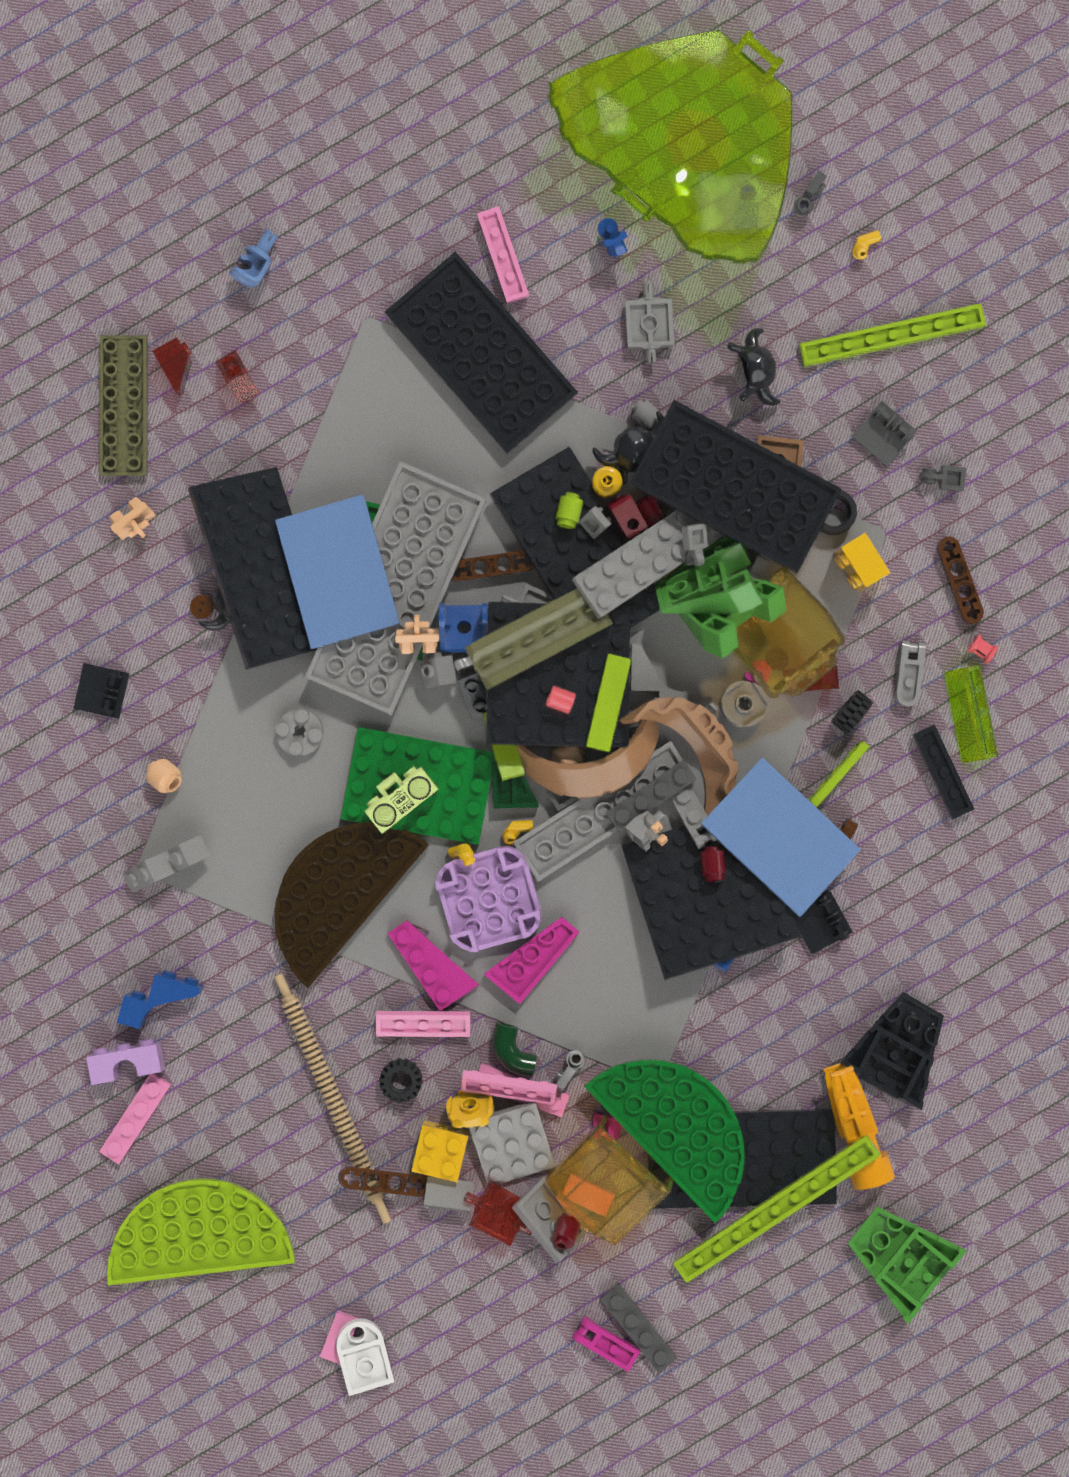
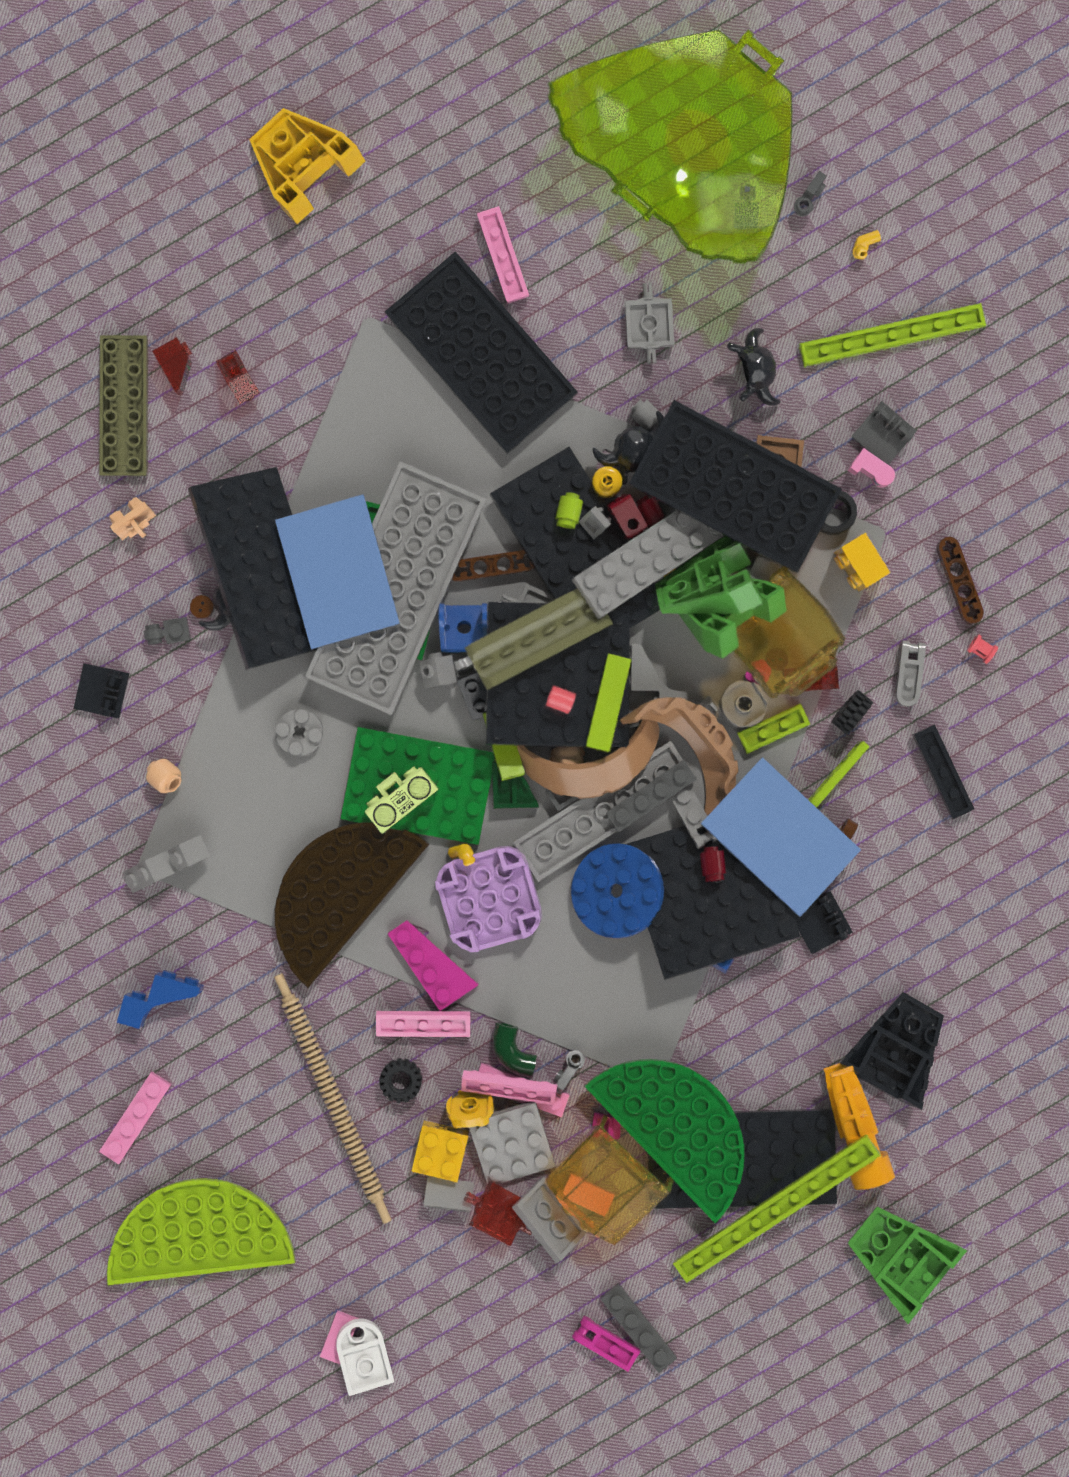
lavender arch [86,1038,165,1085] -> none
medium blue piece [229,229,278,287] -> none
reddish brown beam [338,1167,427,1197] -> none
light nougat hips [396,615,440,654] -> none
dark pink wing [484,916,580,1004] -> none
yellow arm [502,820,533,845] -> none
dark red brick [551,1212,580,1250] -> none
blue hips [597,218,628,257] -> none
light grey piece [625,810,668,851] -> none
light grey plate [682,523,708,566] -> none
dark grey plate [919,465,966,492] -> none
clear neon green panel [944,665,998,763] -> none
none -> dark grey plate [143,617,191,645]
none -> yellow wedge [249,108,366,224]
none -> blue plate [571,844,664,938]
none -> lime tile [737,703,810,754]
none -> bright pink leg [847,448,895,488]

